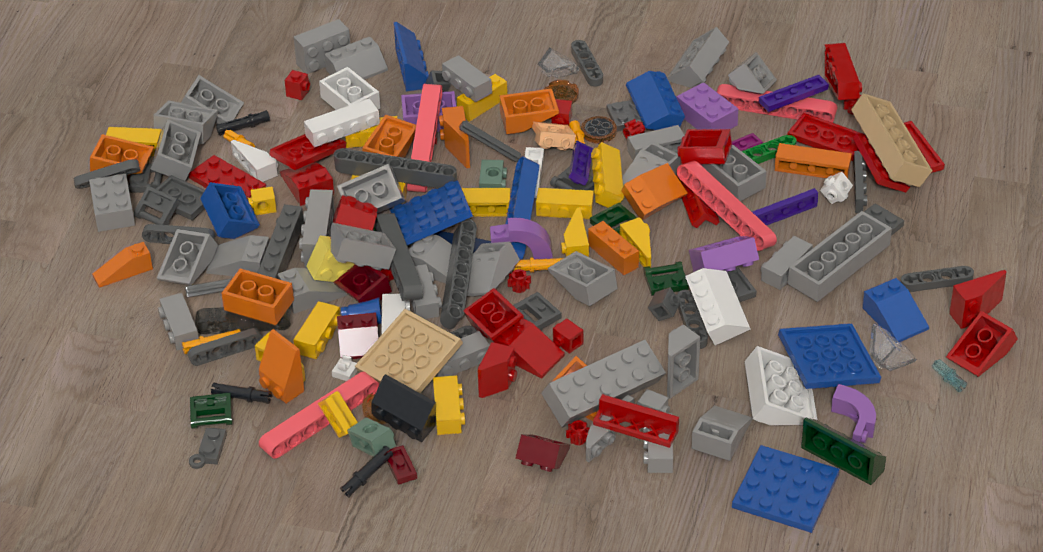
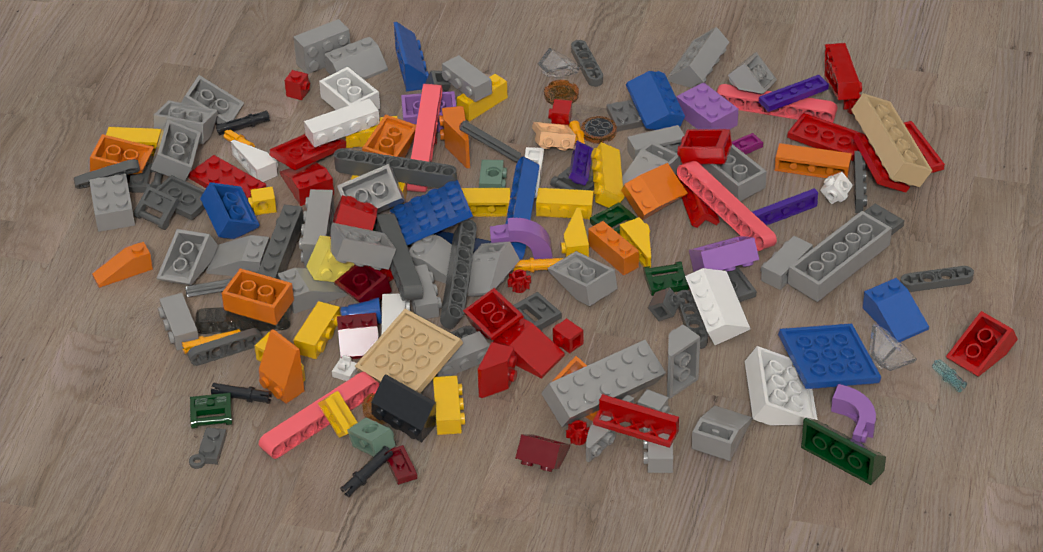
dark grey beam [142,224,215,244] -> none
orange slope [499,89,559,134] -> none
red gear [623,119,645,139] -> none
blue plate [732,445,840,533] -> none
green beam [742,135,796,164] -> none
red slope [949,270,1007,329] -> none

